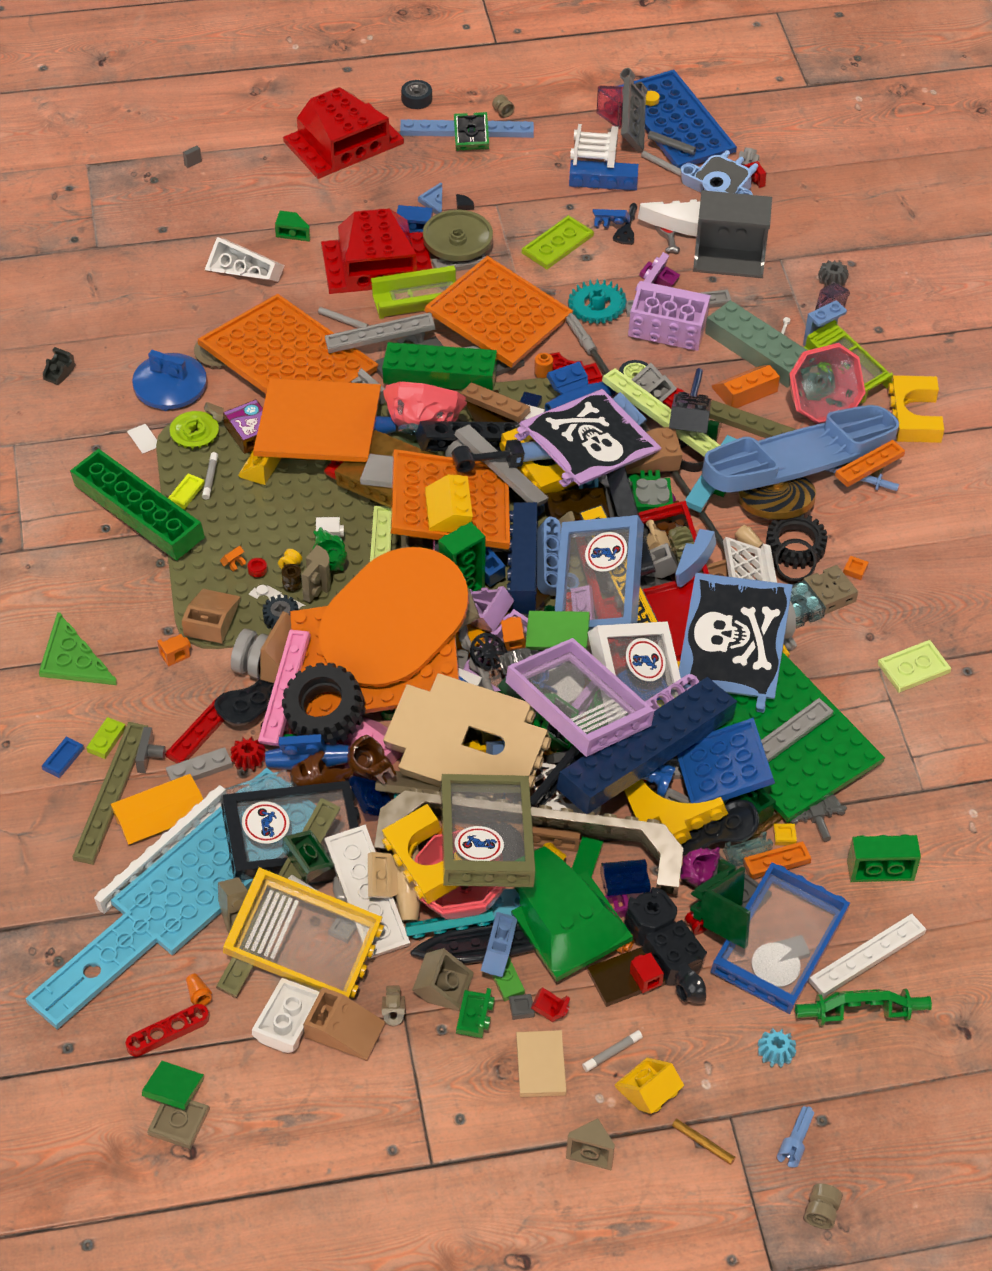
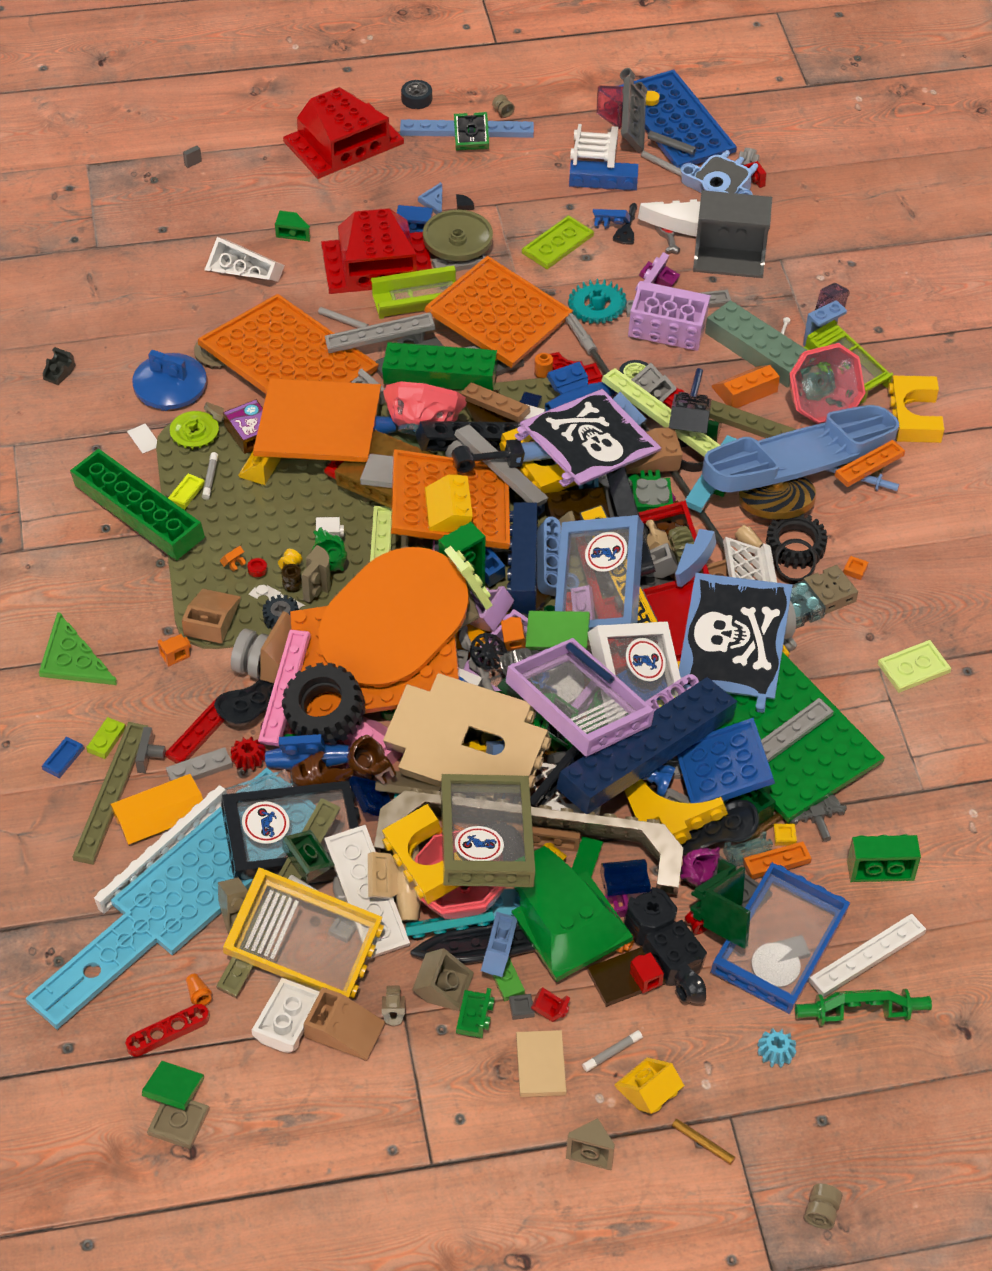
medium blue piece [777,1106,814,1167] -> none
dark grey gear [818,260,849,288] -> none
none -> yellowish green plate [444,546,493,610]
none -> dark blue piece [566,642,615,684]

